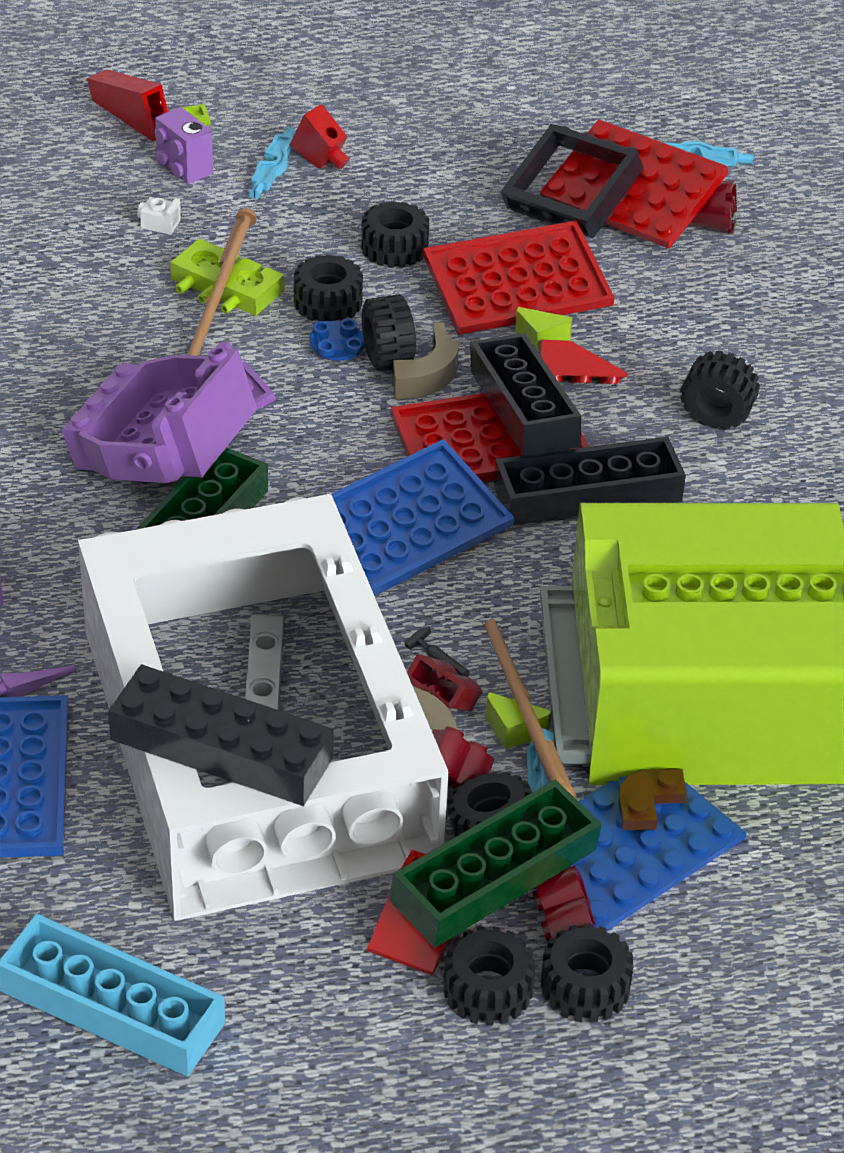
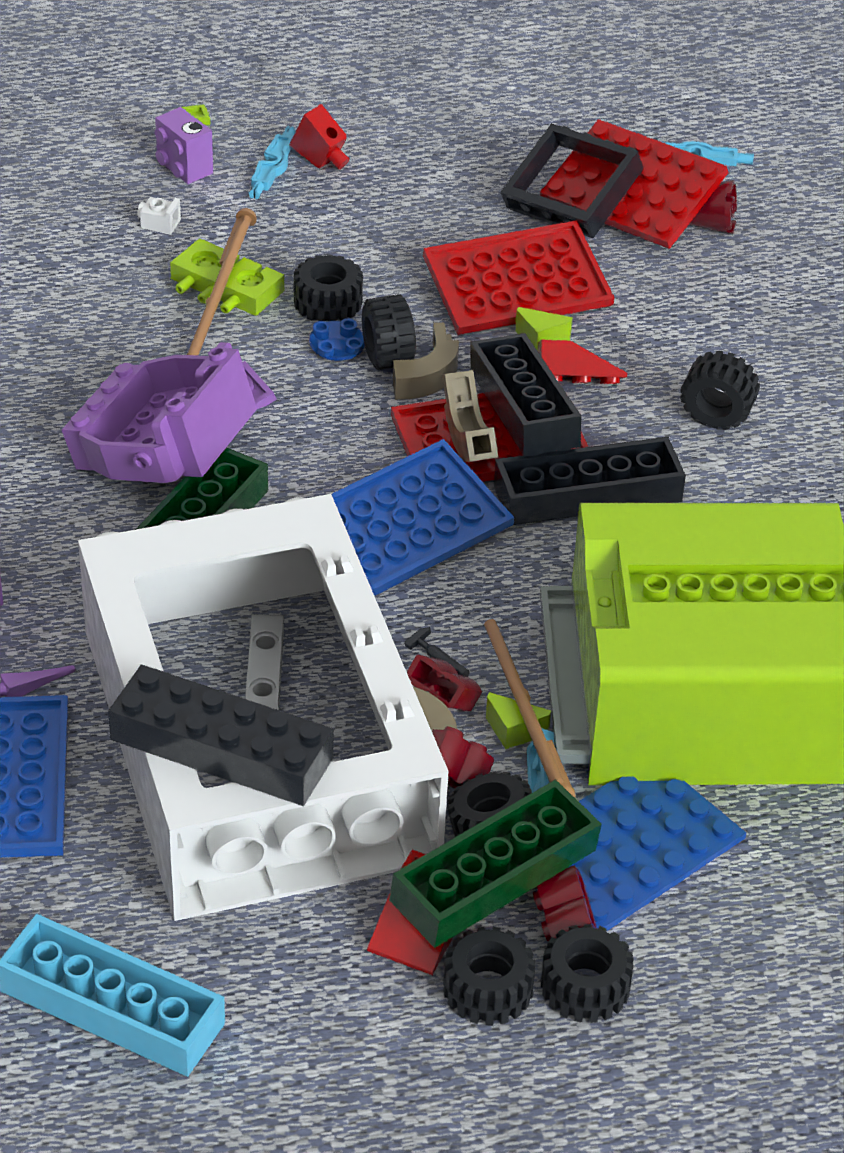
red slope [87,69,168,141] -> none
black tyre [361,201,429,268] -> none
reddish brown plate [618,769,687,830] -> none
none -> dark tan arch [442,370,498,462]

